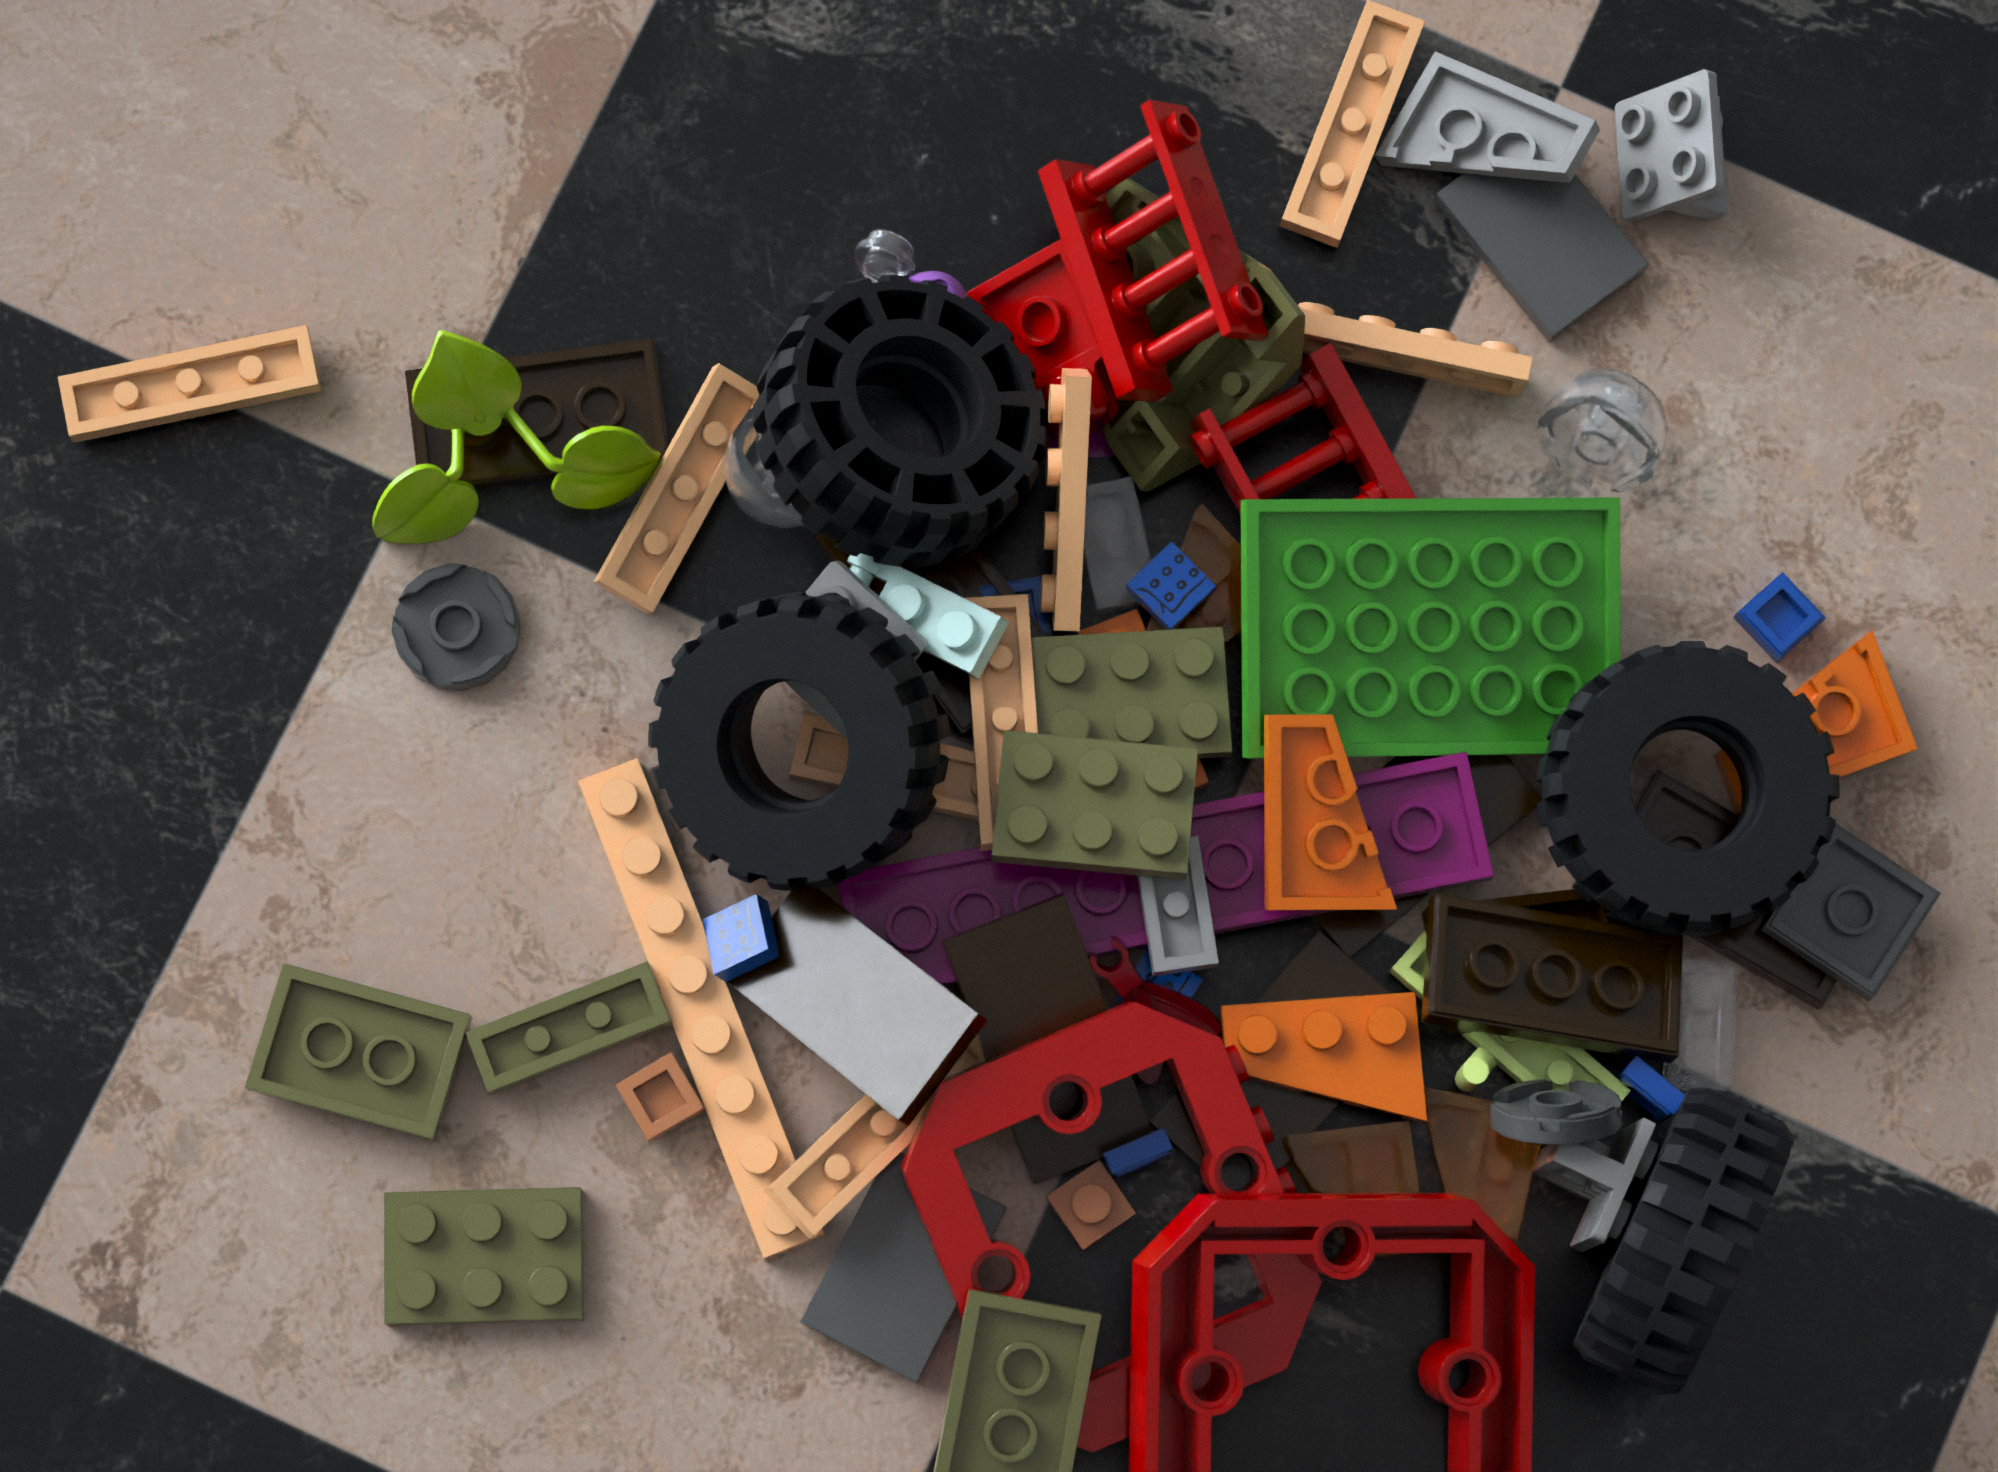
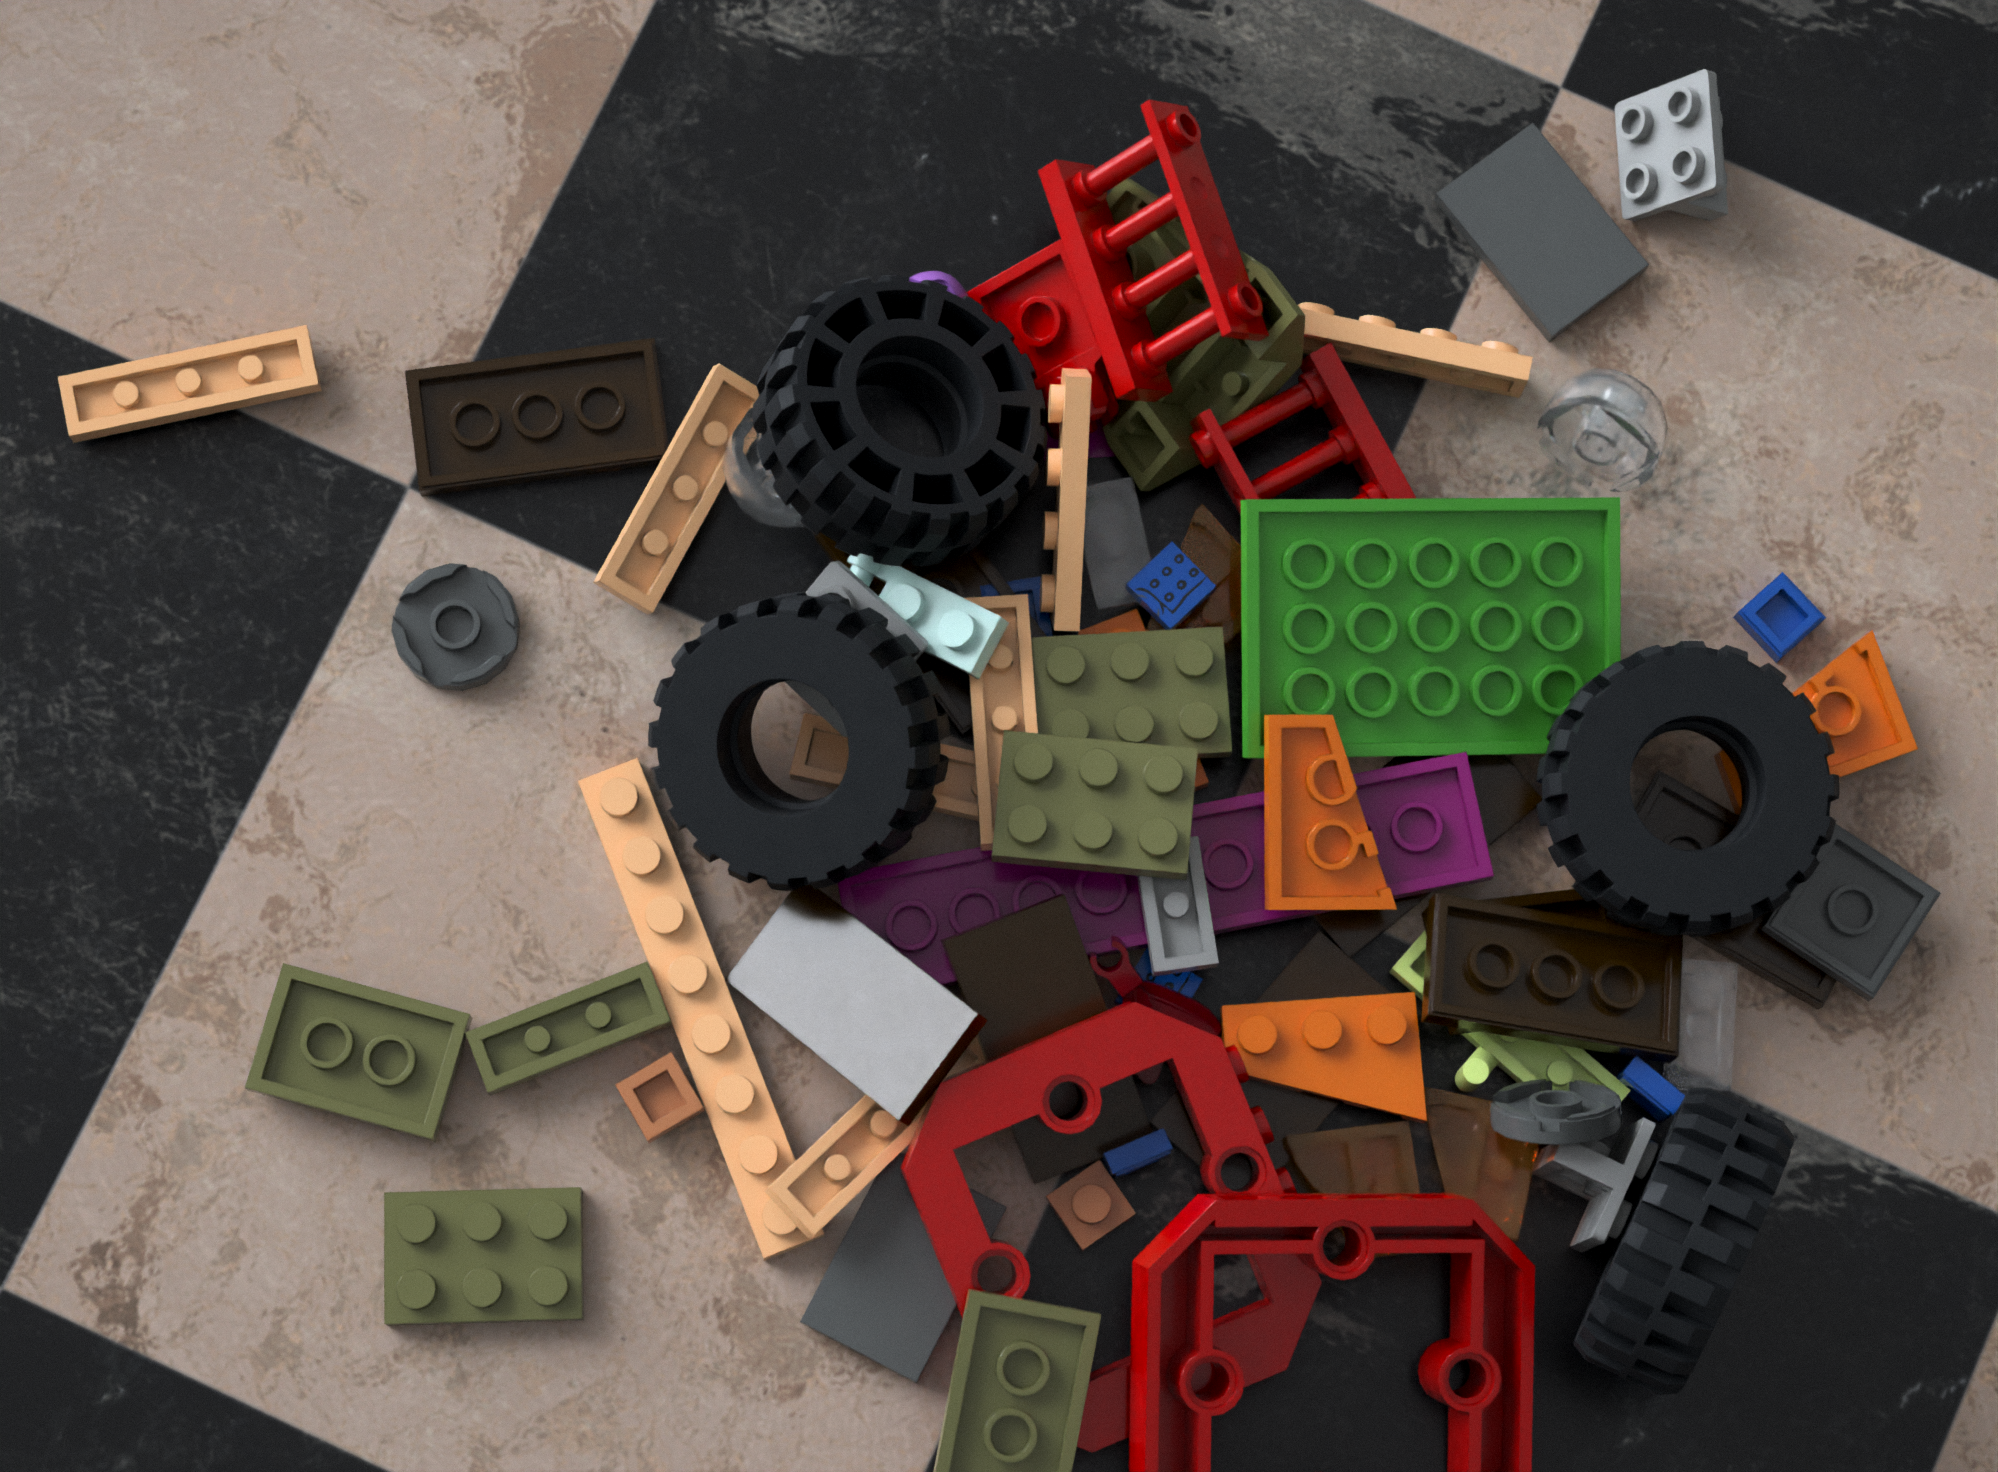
lime plant [372,330,661,544] -> none
tile [703,894,780,982] -> none
clear plate [853,230,915,283] -> none
light nougat plate [1280,0,1425,248] -> none
light grey wing [1375,51,1600,183] -> none

